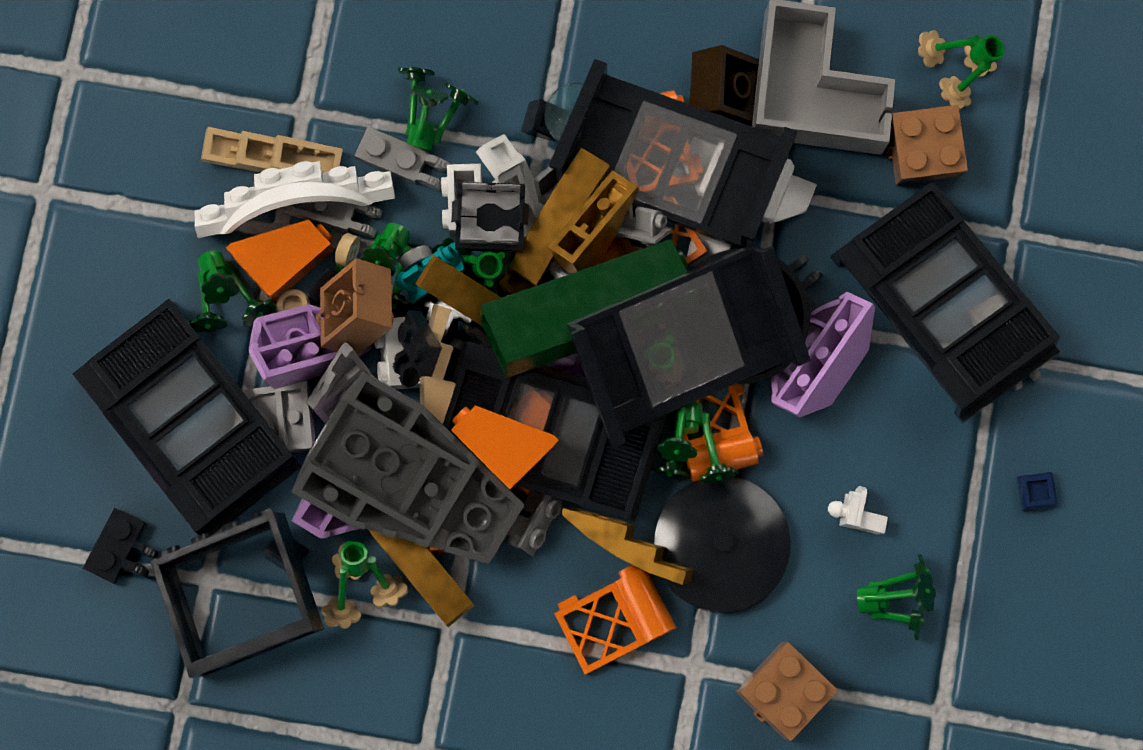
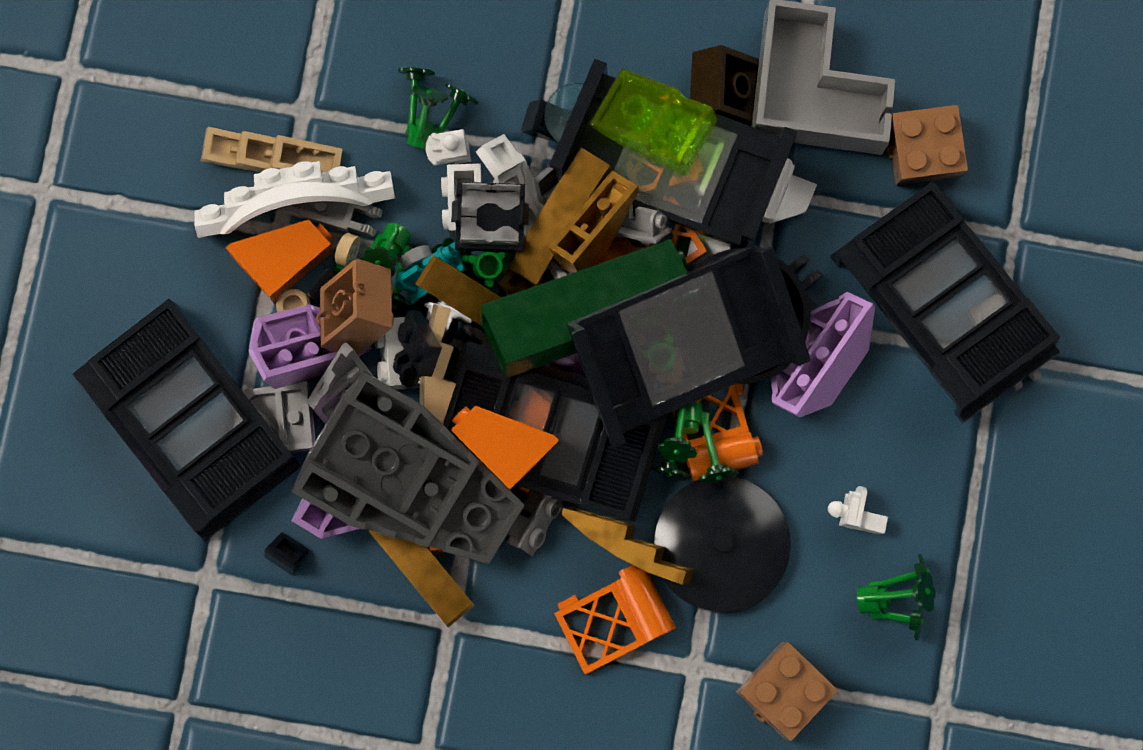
black hinge [82,507,160,584] -> none
black window [150,508,324,678] -> none
dark green plant [189,250,276,333] -> none
plant [321,541,408,629] -> none
light grey hinge [354,127,451,191] -> none
plant [918,30,1005,110] -> none
dark blue tile [1017,472,1058,511] -> none
none -> white piece [426,129,471,166]
none -> clear neon green slope [590,68,717,176]

